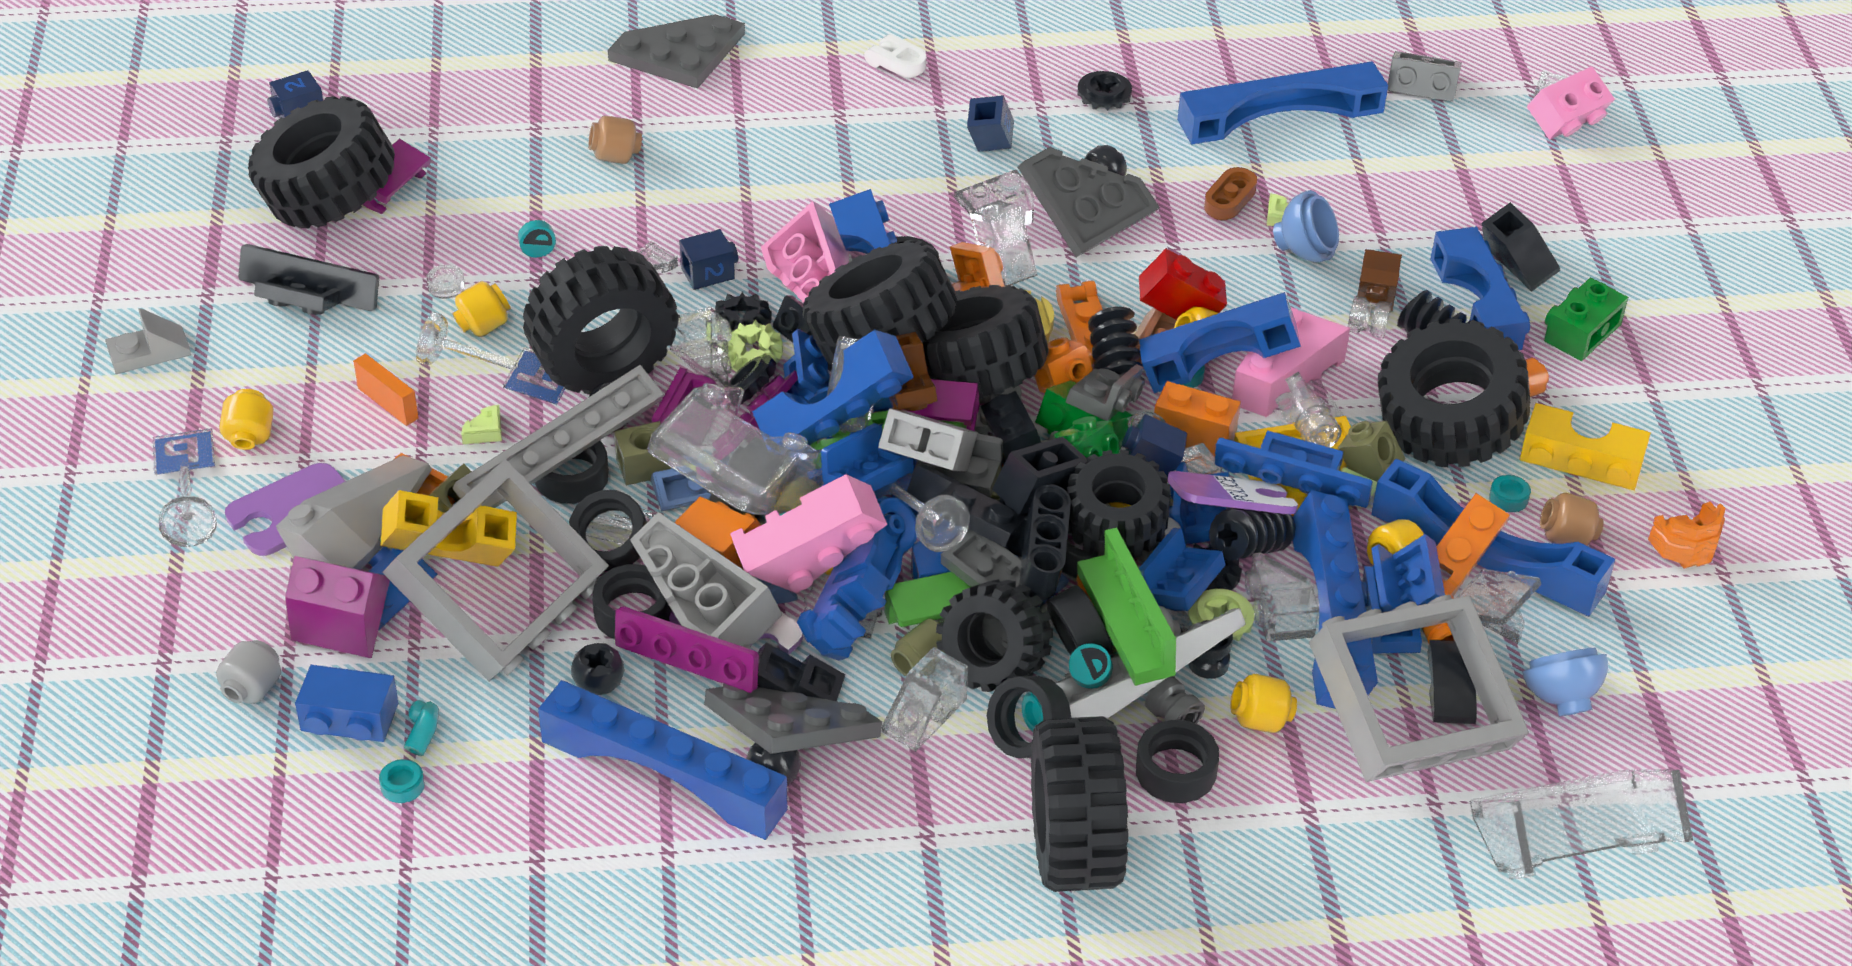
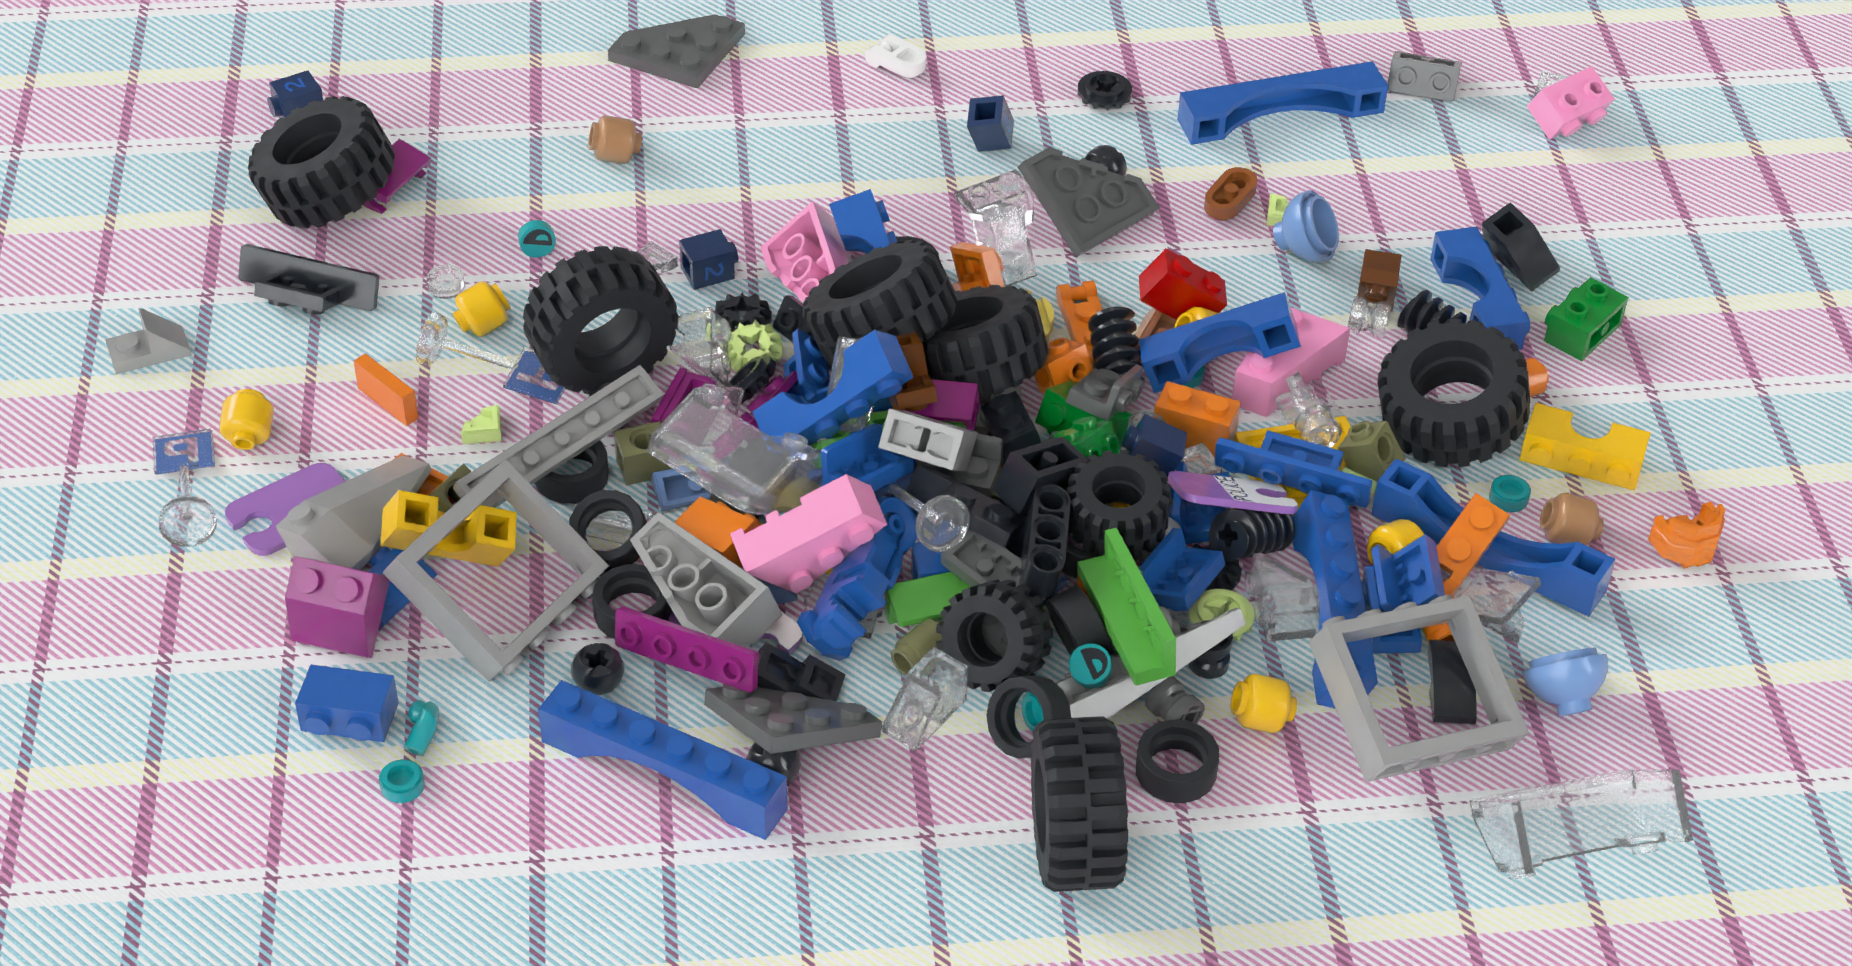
light grey head [216,640,281,704] -> none

